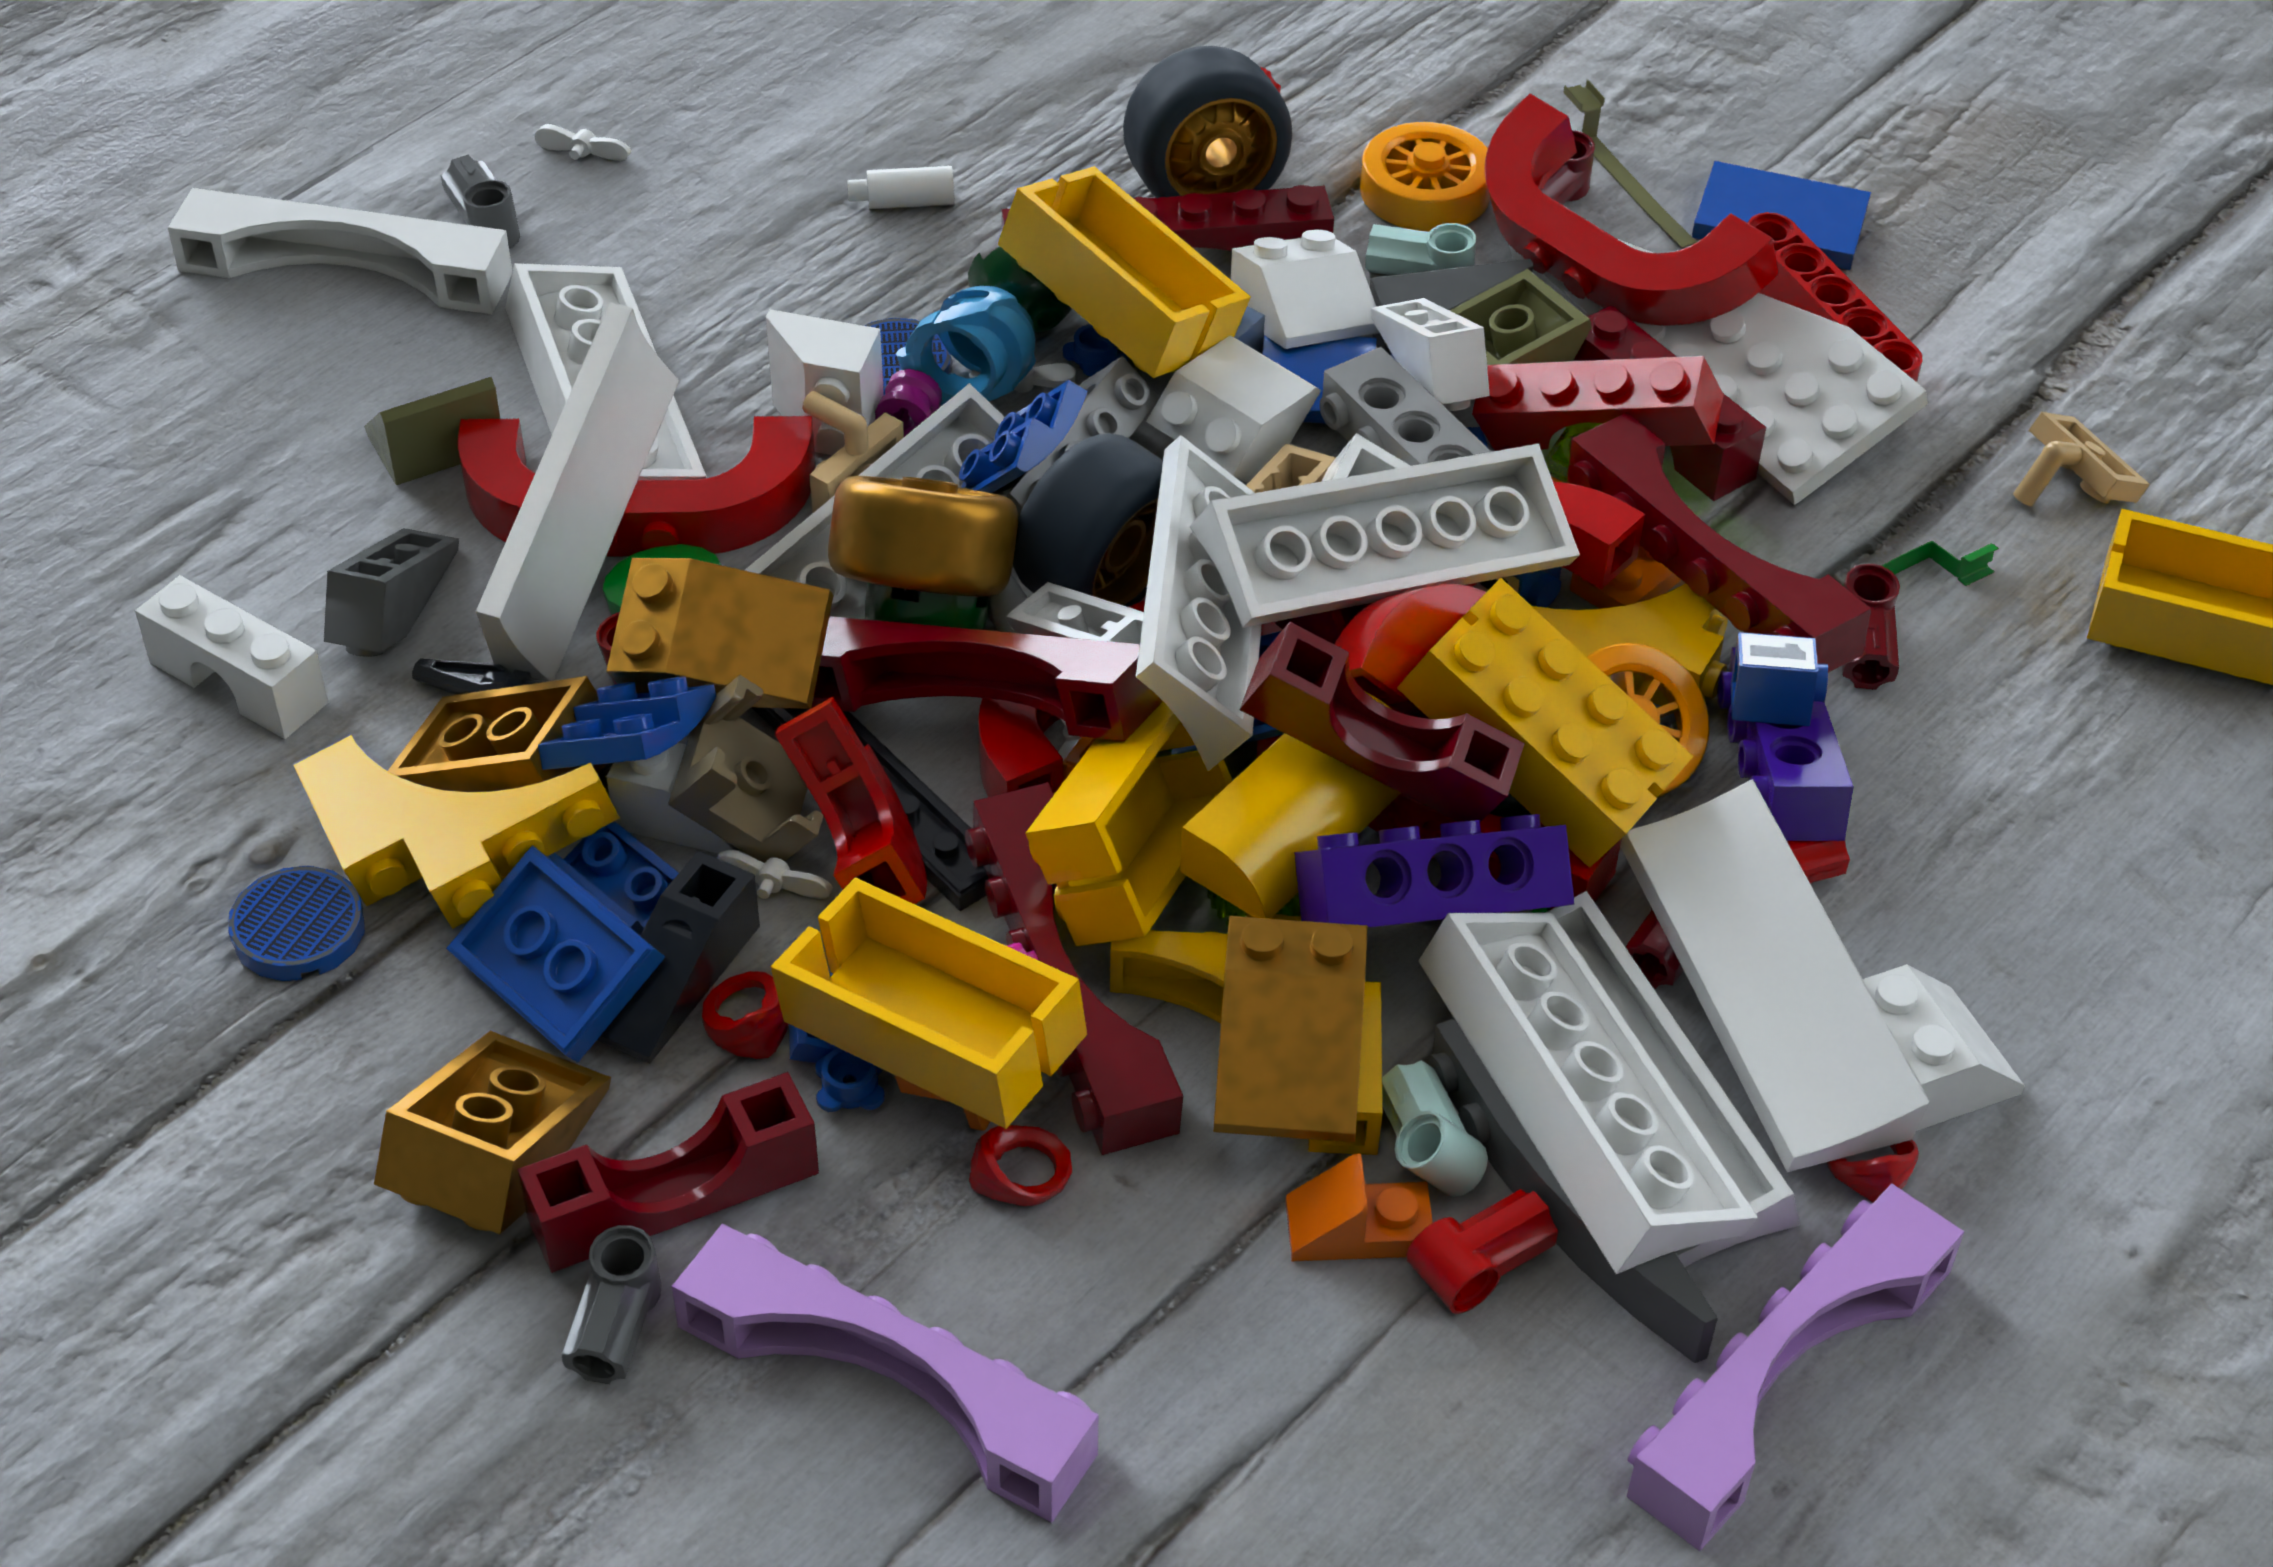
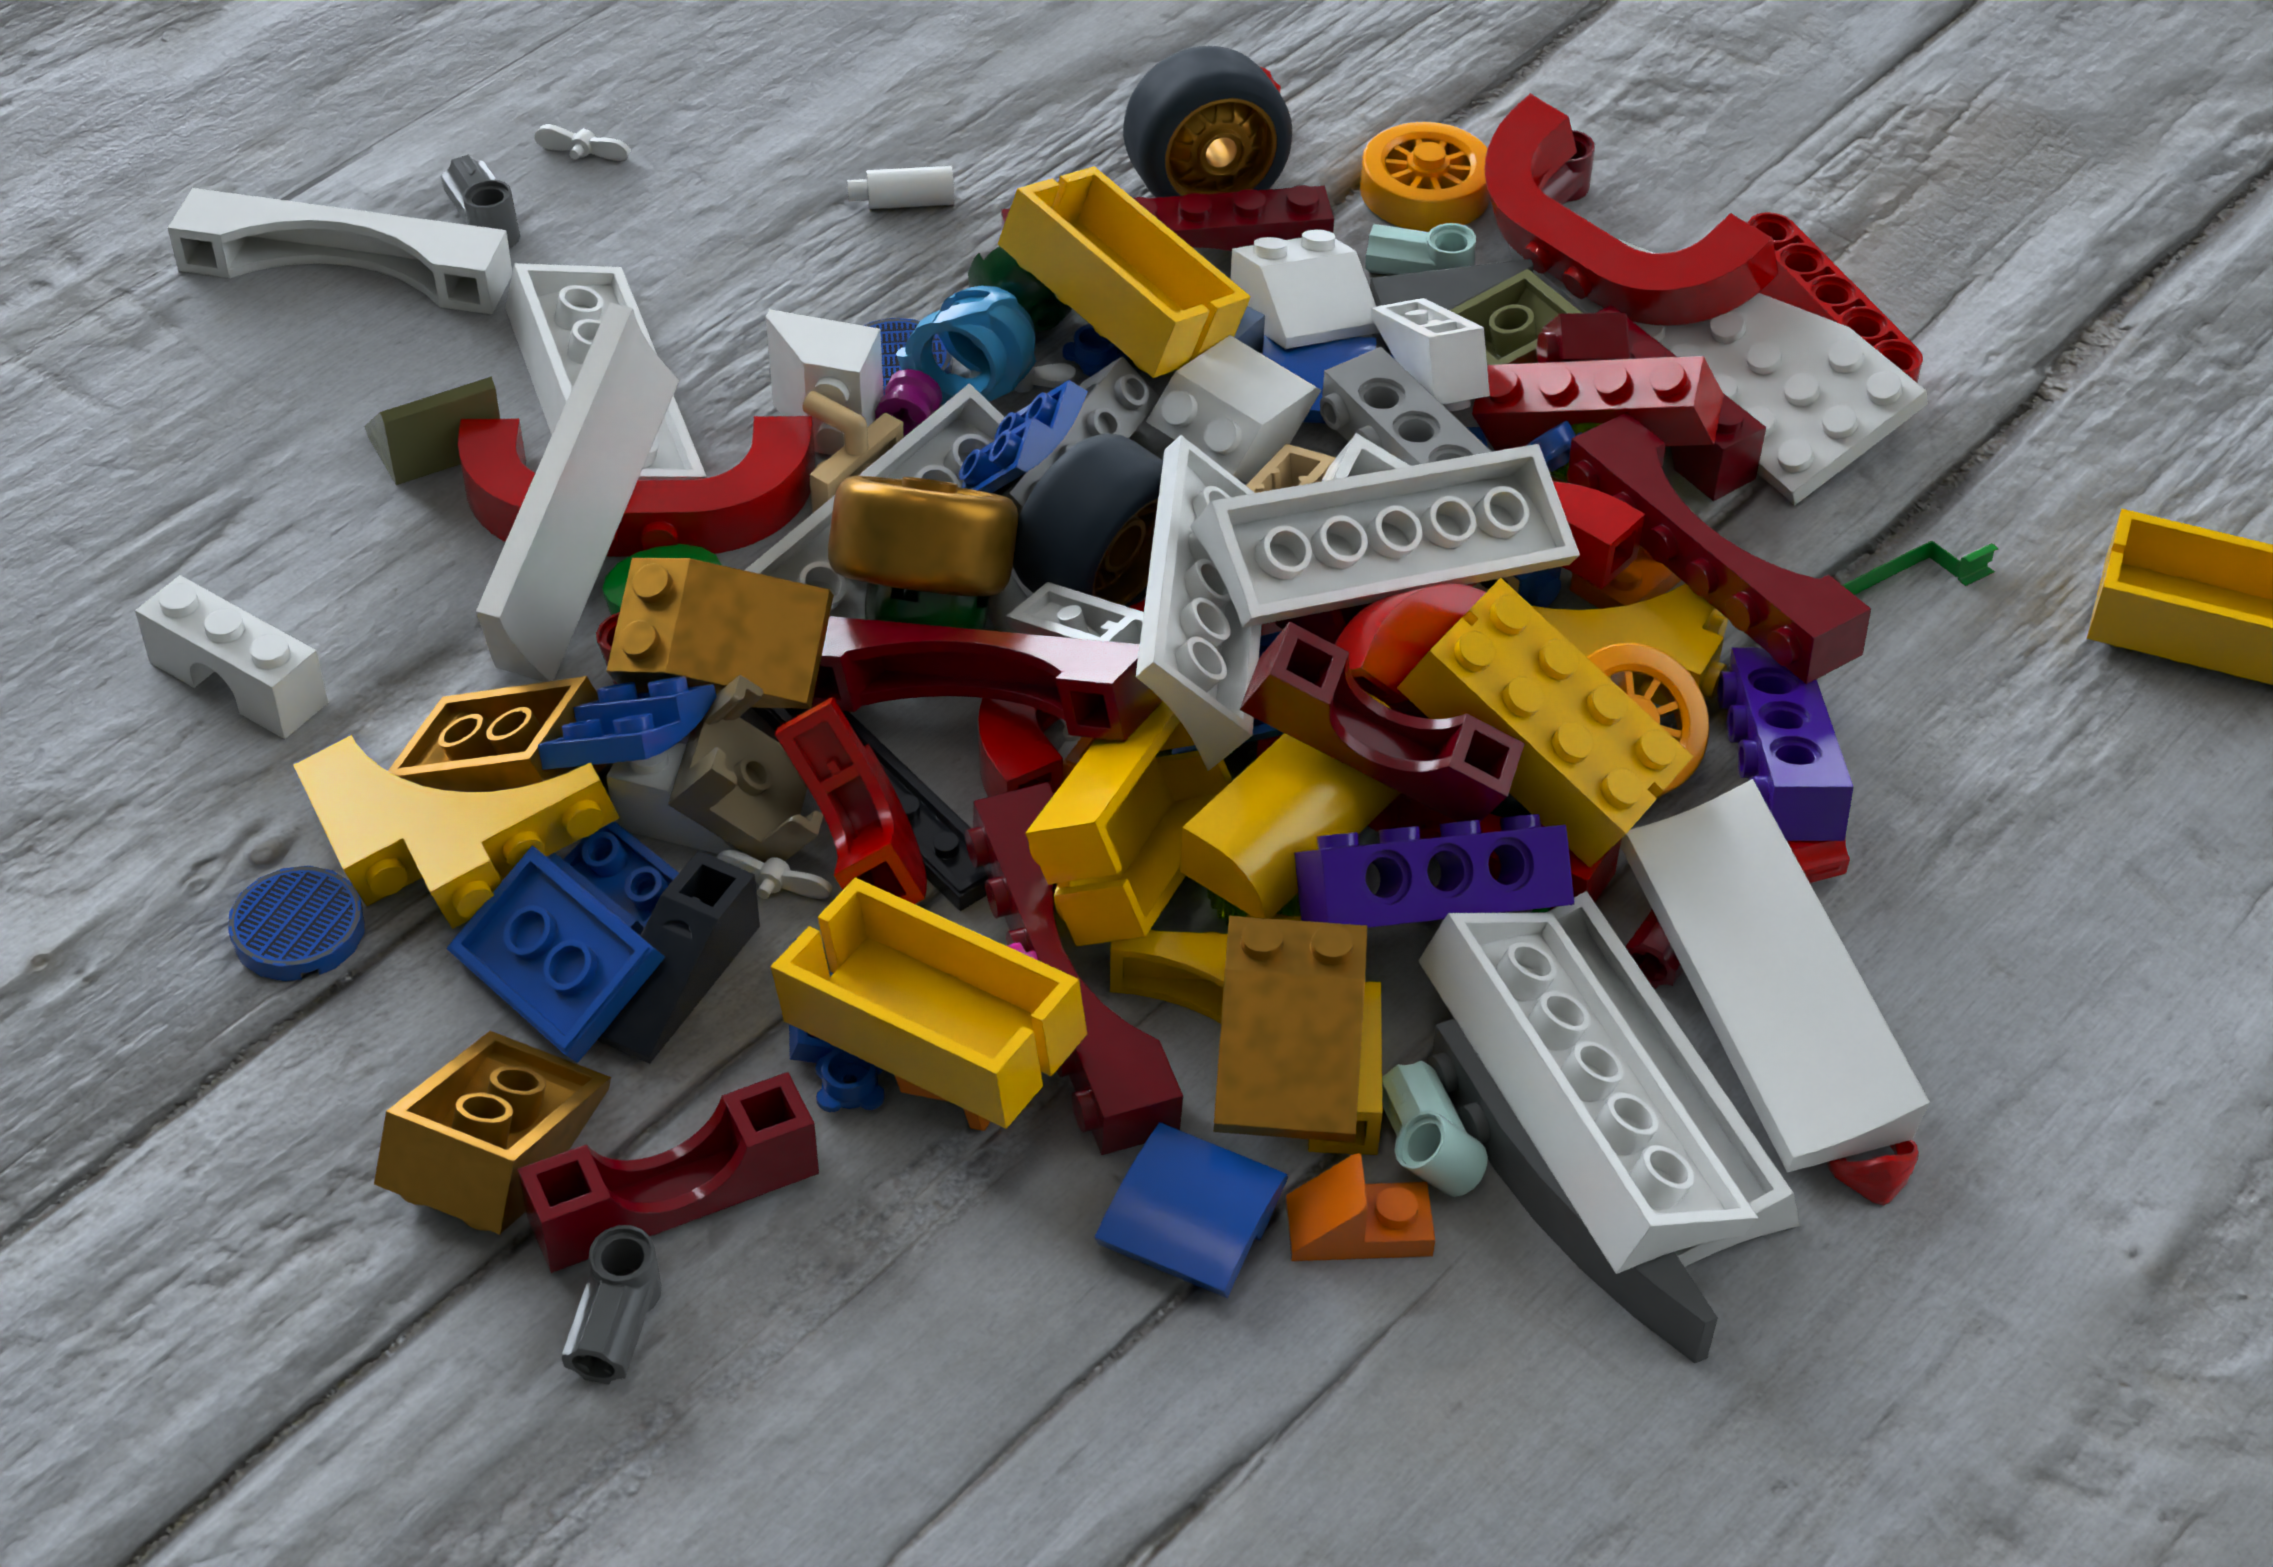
dark grey slope [324,528,459,657] -> none
black piece [412,658,548,695] -> none
lavender arch [672,1223,1099,1523] -> none
red piece [702,971,788,1059] -> none
red piece [969,1125,1072,1206] -> none
red piece [1406,1189,1558,1314] -> none
olive piece [1563,79,1697,248] -> none
lavender arch [1626,1183,1965,1551] -> none
blue tile [1692,161,1871,270] -> none
blue brick [1731,632,1828,726] -> none
dark red piece [1842,563,1900,690] -> none
white slope [1863,964,2025,1131] -> none
tan plate [2013,412,2150,506] -> none
none -> blue slope [1094,1122,1288,1299]
none -> blue plate [1527,421,1582,472]
none -> dark red brick [1537,313,1630,363]

